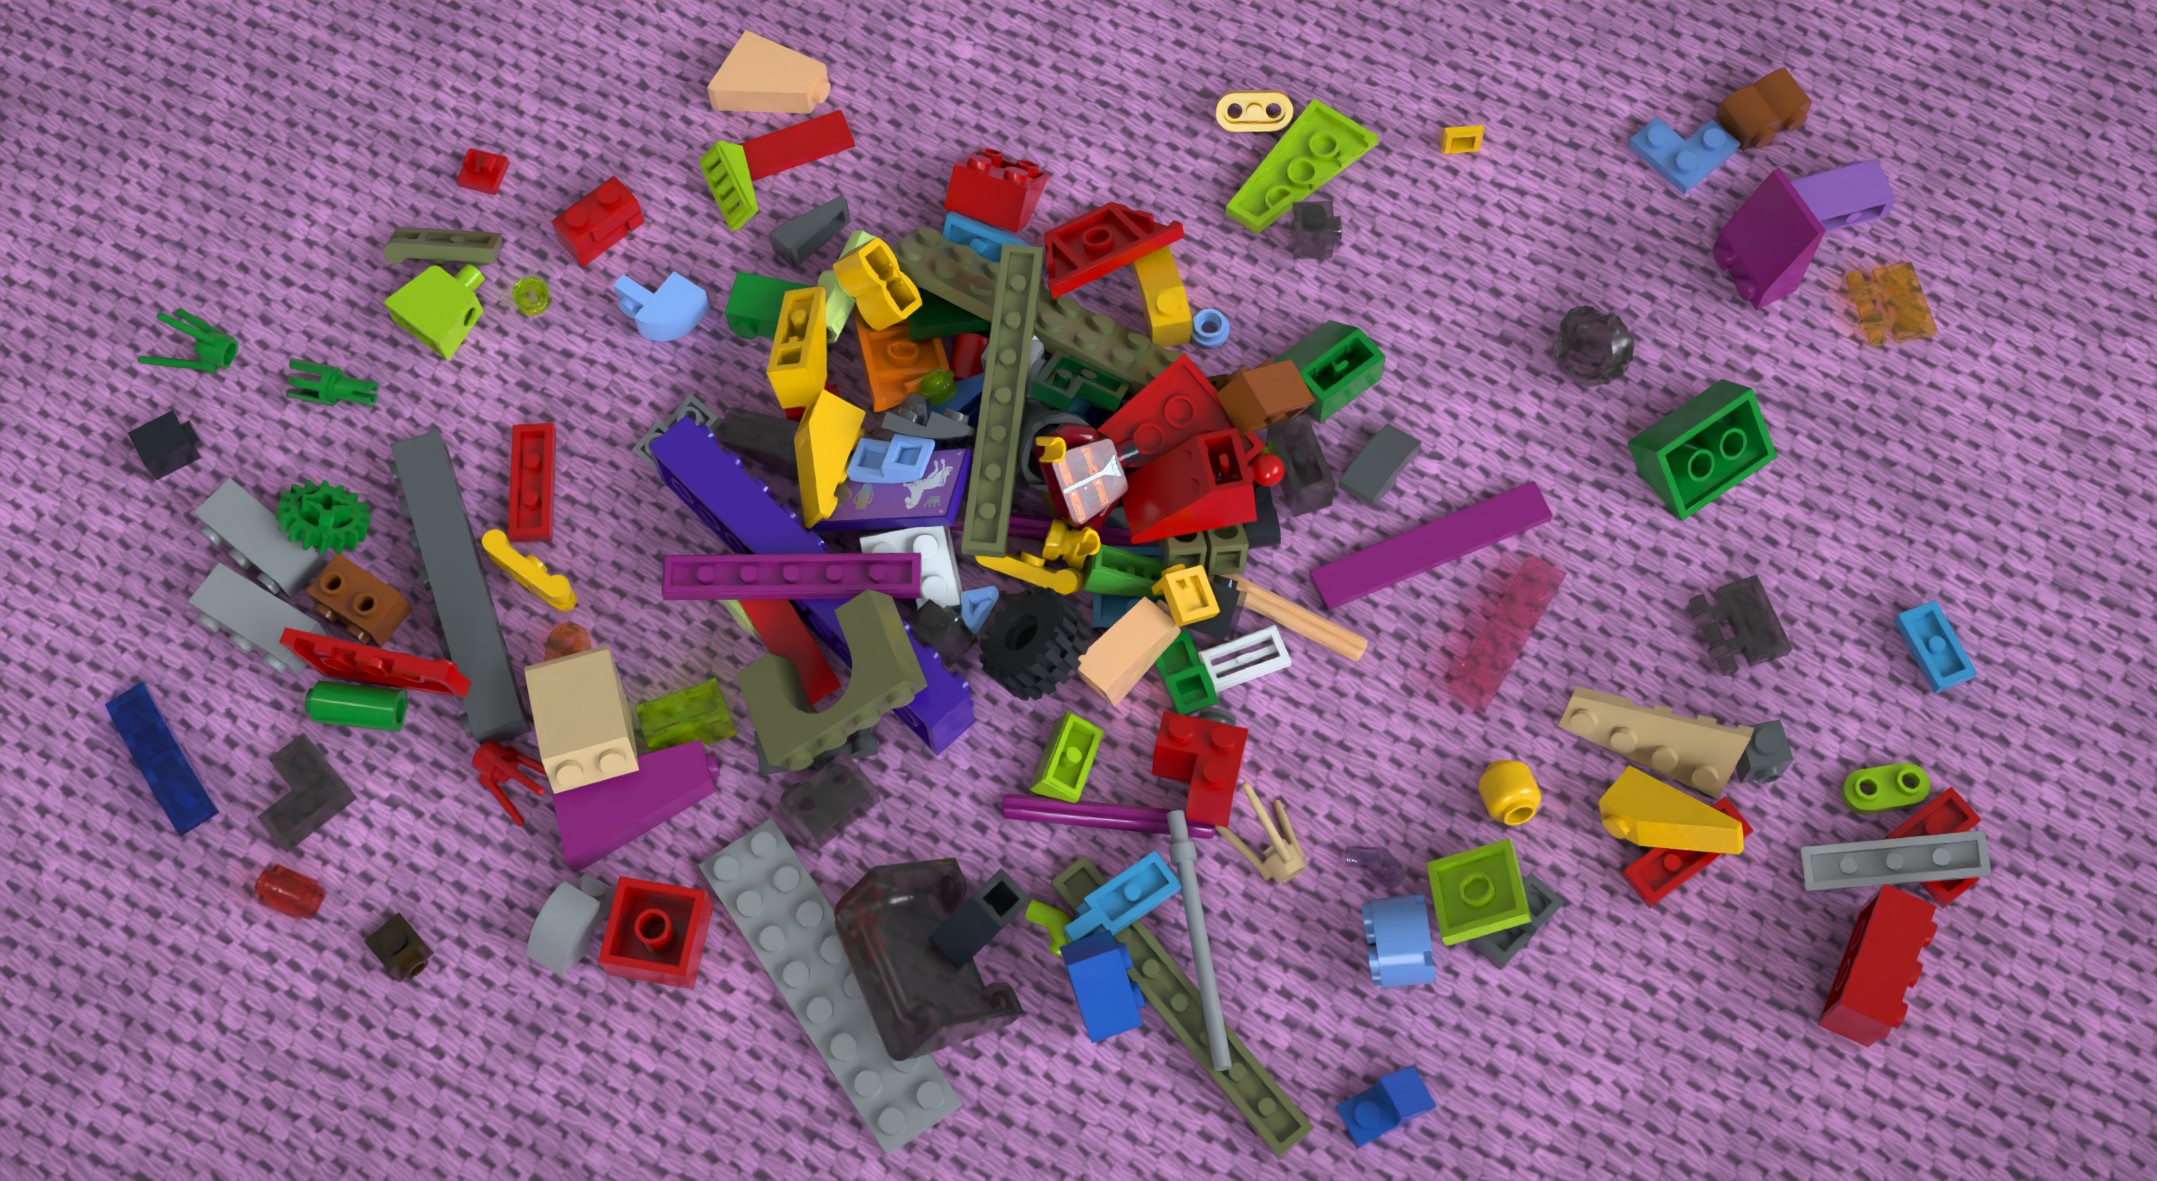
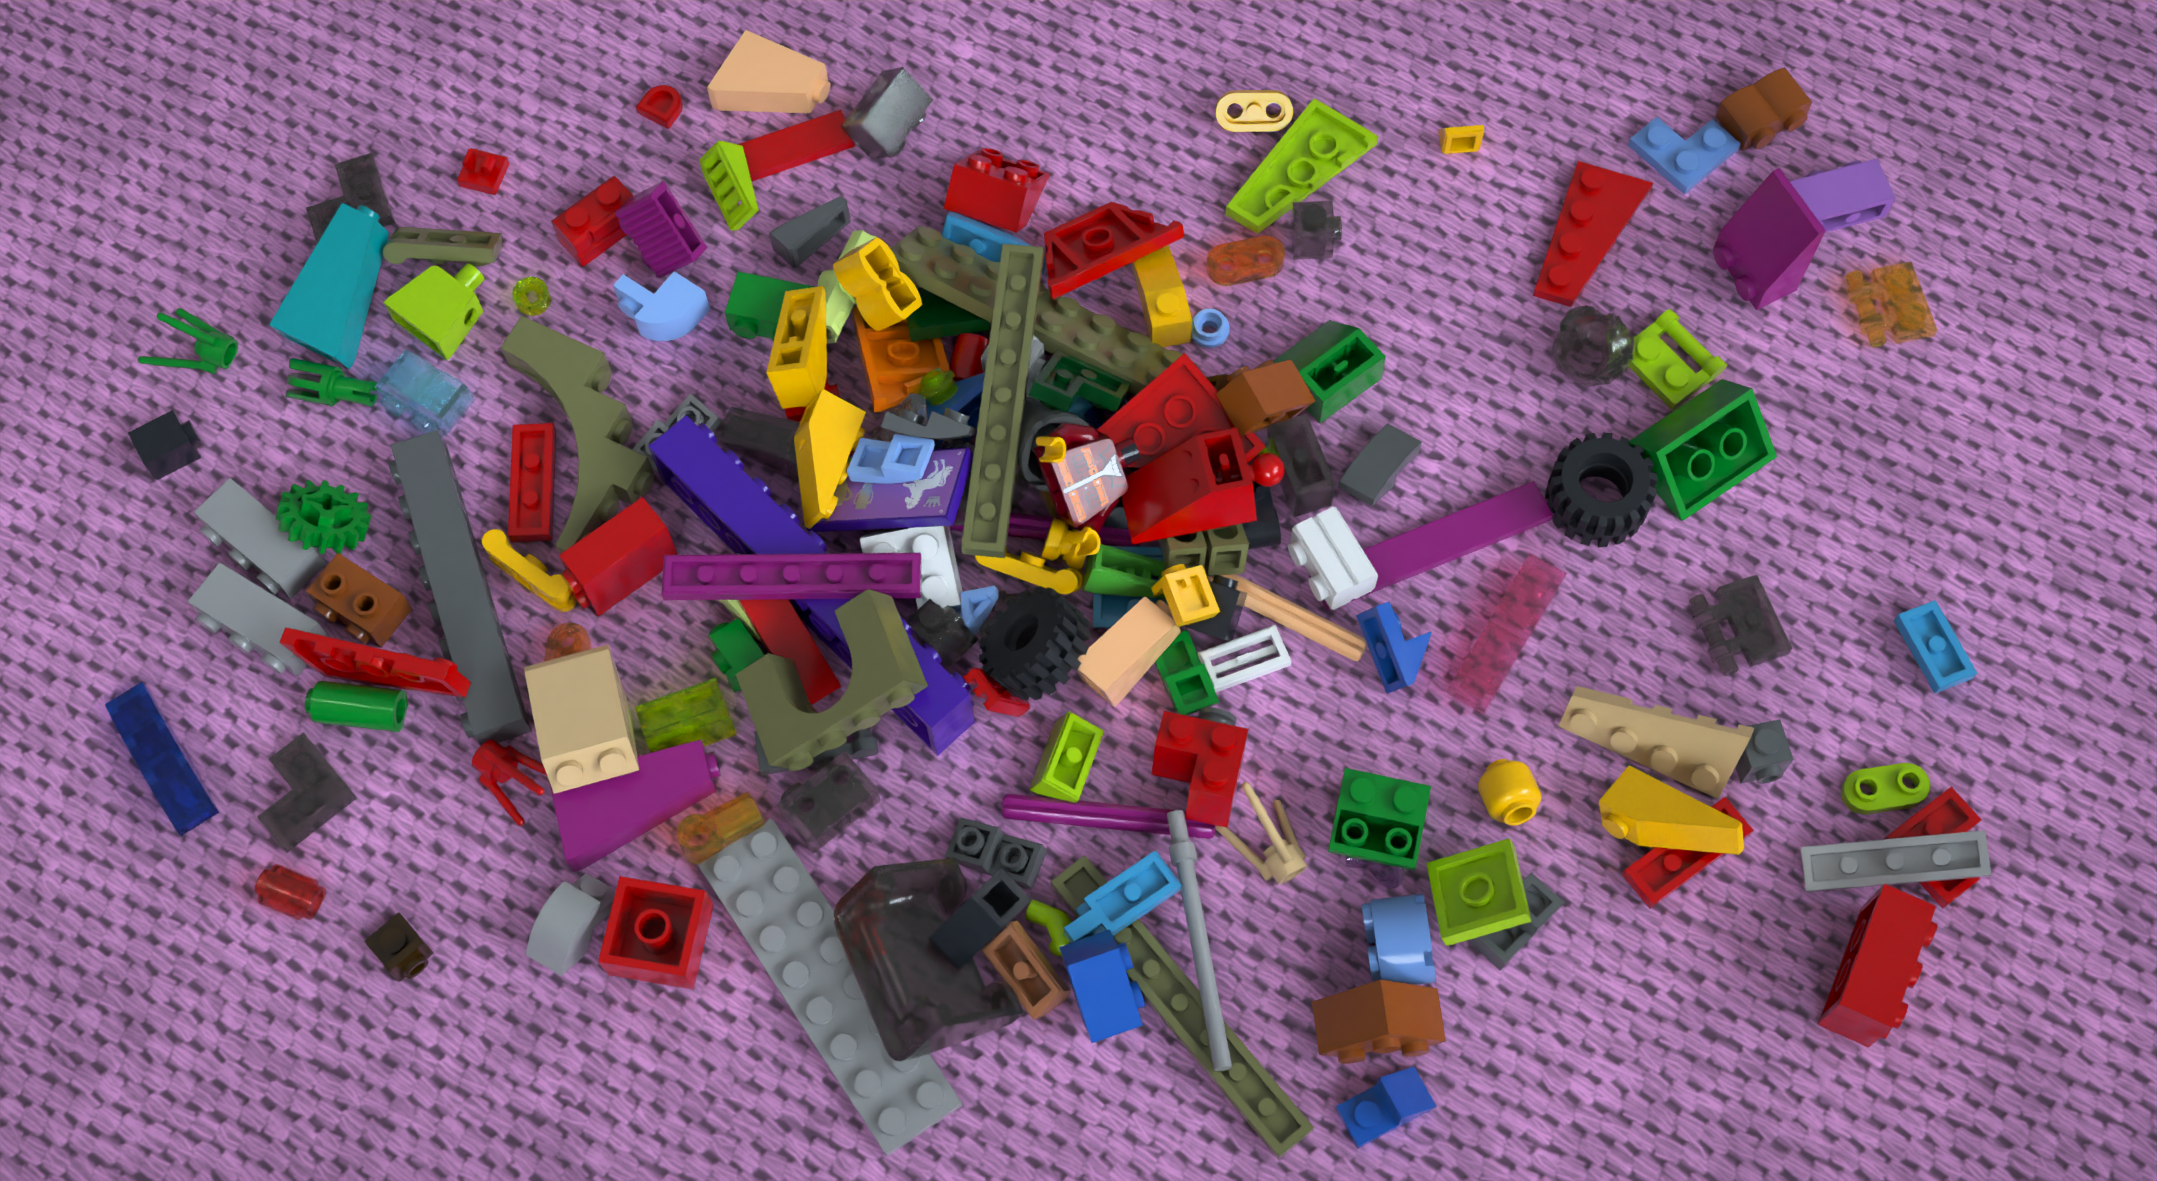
none -> teal slope [269,203,389,369]
none -> clear smoke plate [306,153,395,243]
none -> clear light blue brick [375,350,475,437]
none -> olive arch [500,316,654,554]
none -> red brick [559,497,678,617]
none -> magenta brick [615,181,708,278]
none -> red tile [635,85,683,129]
none -> clear yellow piece [676,792,765,865]
none -> green brick [708,618,765,693]
none -> clear smoke brick [841,67,933,159]
none -> dark grey slope [945,818,1047,890]
none -> red tile [963,668,1030,717]
none -> nougat brick [981,921,1071,1020]
none -> clear orange plate [1206,236,1285,286]
none -> white brick [1288,506,1378,610]
none -> dark orange brick [1312,979,1446,1064]
none -> green slope [1328,768,1431,871]
none -> blue slope [1356,601,1431,694]
none -> red wing [1533,161,1653,307]
none -> black tyre [1545,432,1658,547]
none -> lime plate [1617,309,1727,411]

